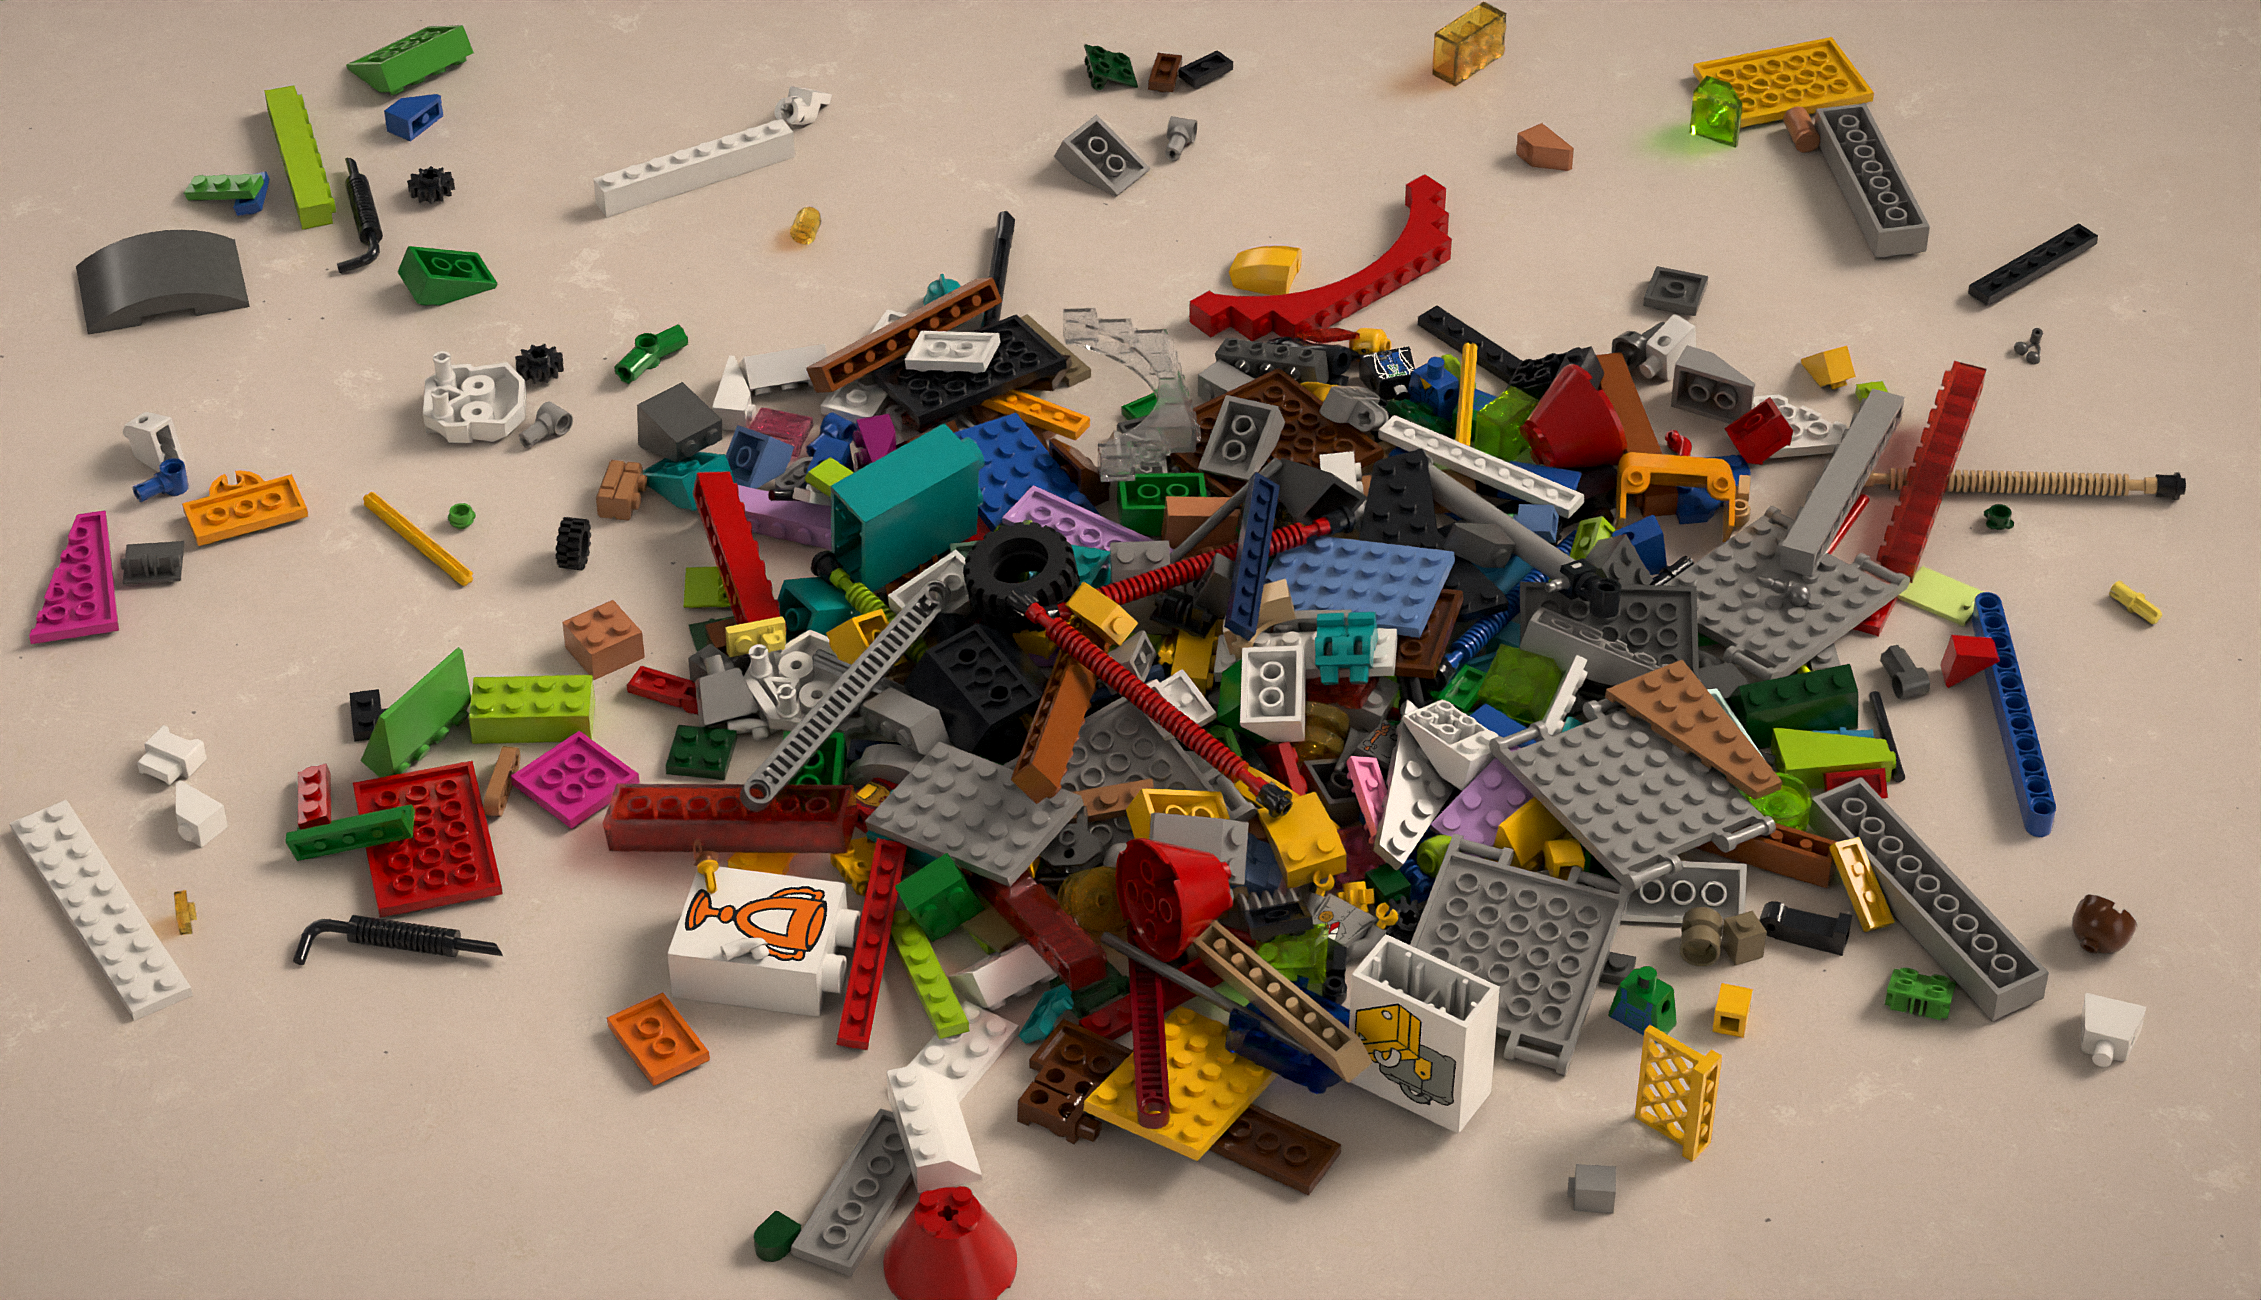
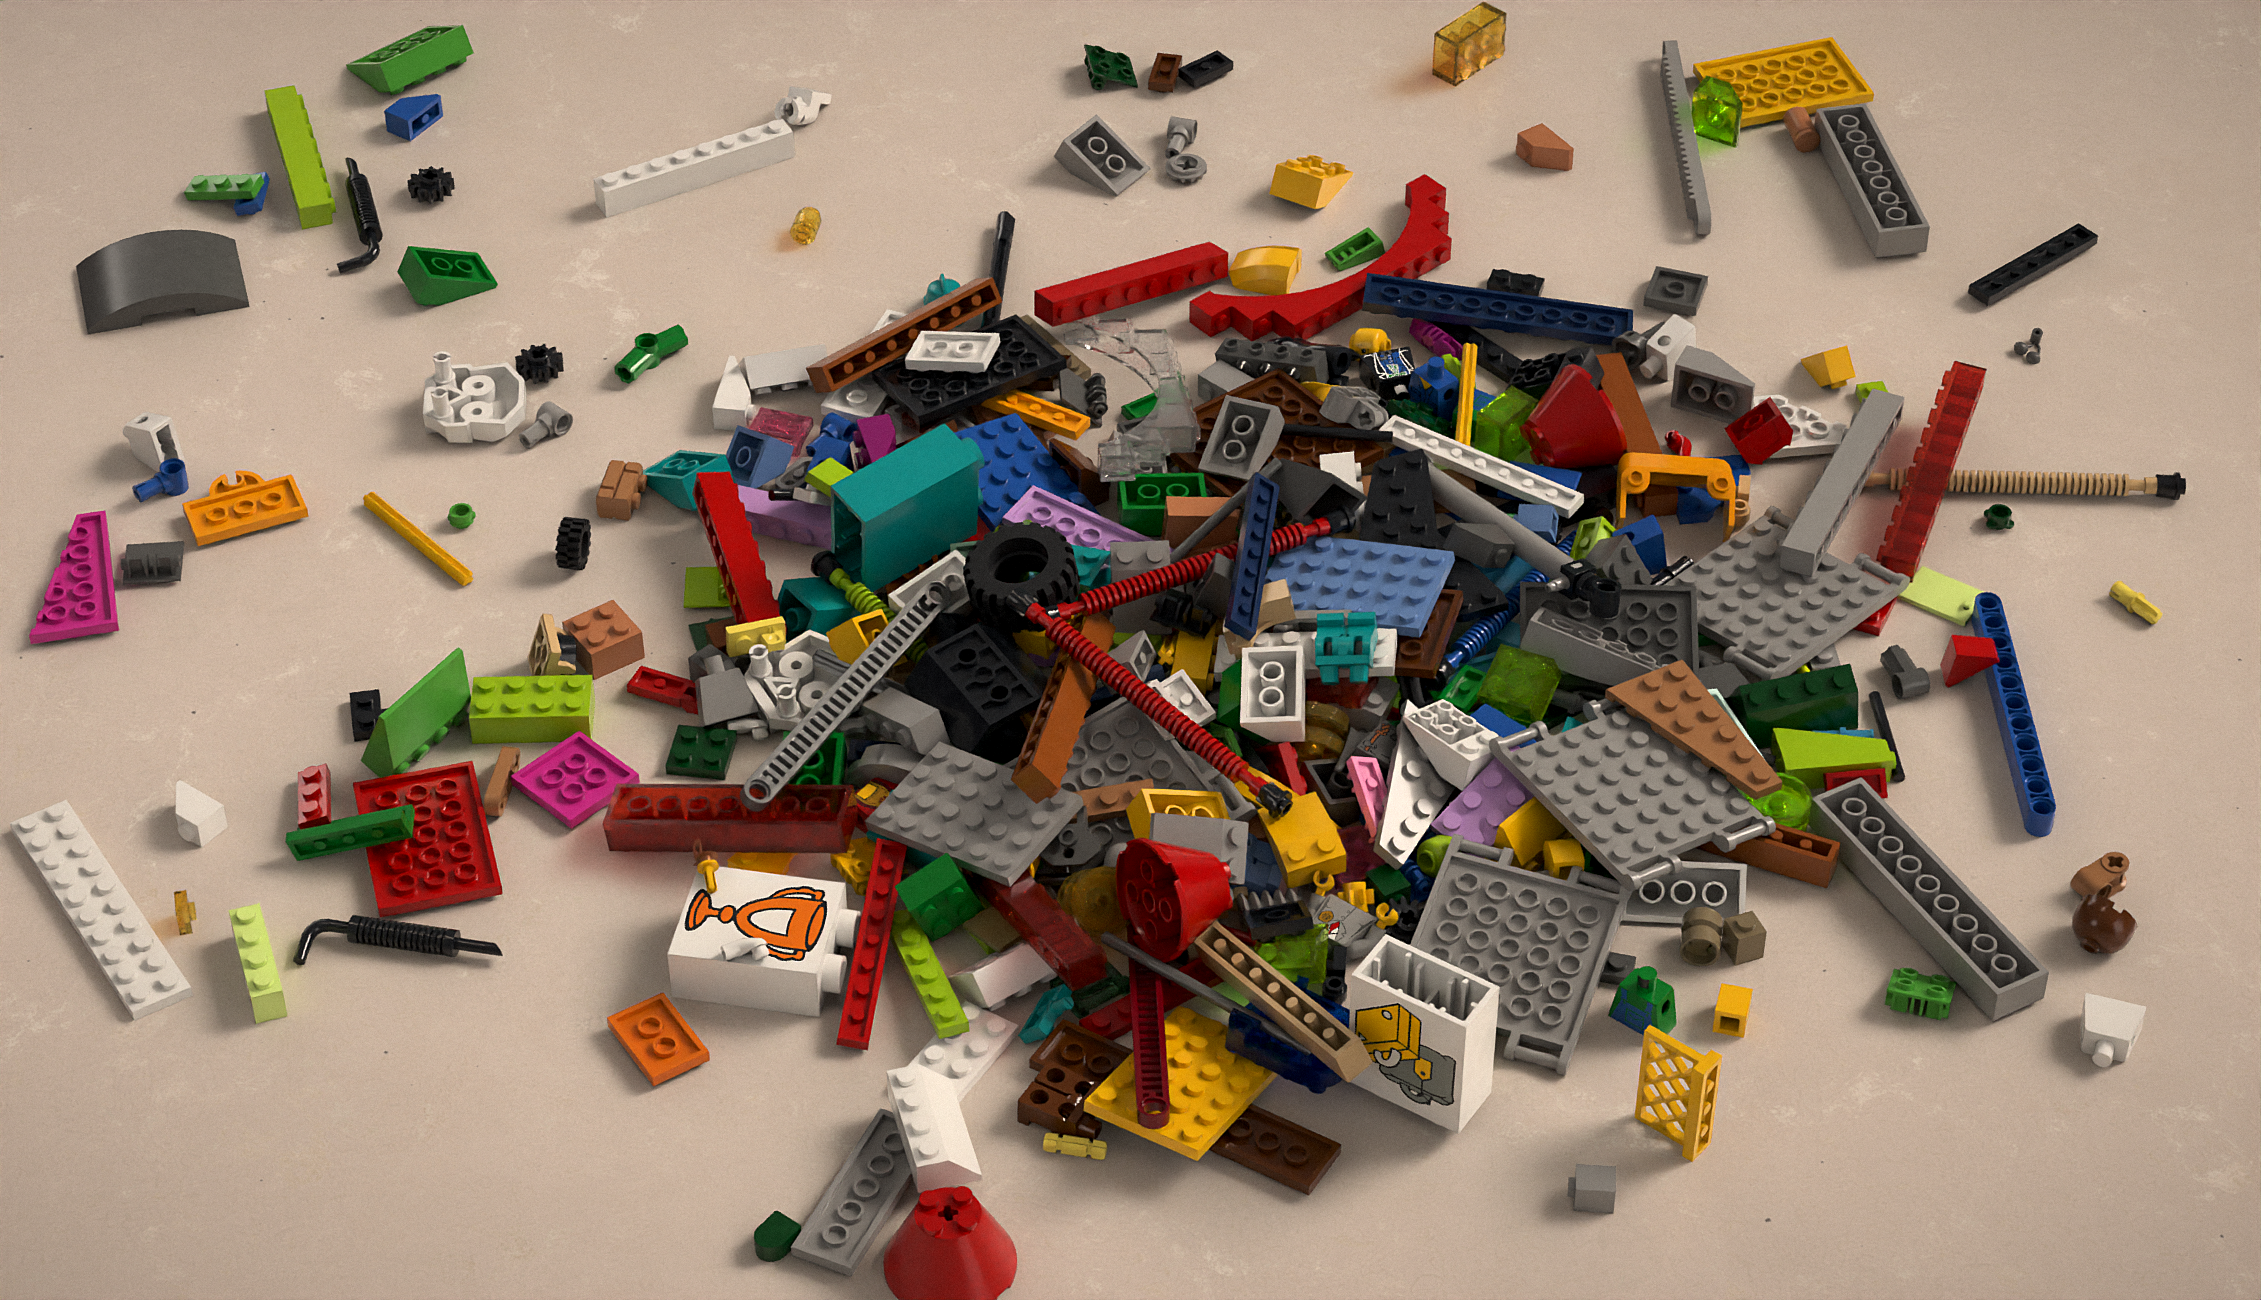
white piece [137,725,207,785] -> none
dark grey slope [637,382,722,463] -> none
yellow slope [1065,582,1138,646] -> none
clear red piece [1297,327,1360,344] -> none
white plate [1542,655,1588,736] -> none
flat silver bar [1756,576,1811,607] -> none
black leg [1759,901,1852,956] -> none
red bar [1827,494,1870,555] -> none
yellow plate [1829,837,1895,933] -> none
none -> yellowish green brick [228,903,287,1024]
none -> tan piece [527,613,576,676]
none -> red brick [1034,241,1229,327]
none -> light yellow axle [1043,1132,1107,1160]
none -> dark grey hinge [1058,368,1108,427]
none -> light grey gear [1165,154,1207,183]
none -> yellow slope [1269,155,1353,209]
none -> black bar [1281,424,1393,443]
none -> bright green slope [1325,227,1385,271]
none -> dark blue plate [1362,273,1633,346]
none -> magenta hinge [1408,318,1463,361]
none -> black plate [1486,269,1545,297]
none -> light grey gear [1660,40,1711,235]
none -> medium nougat piece [2070,852,2130,899]

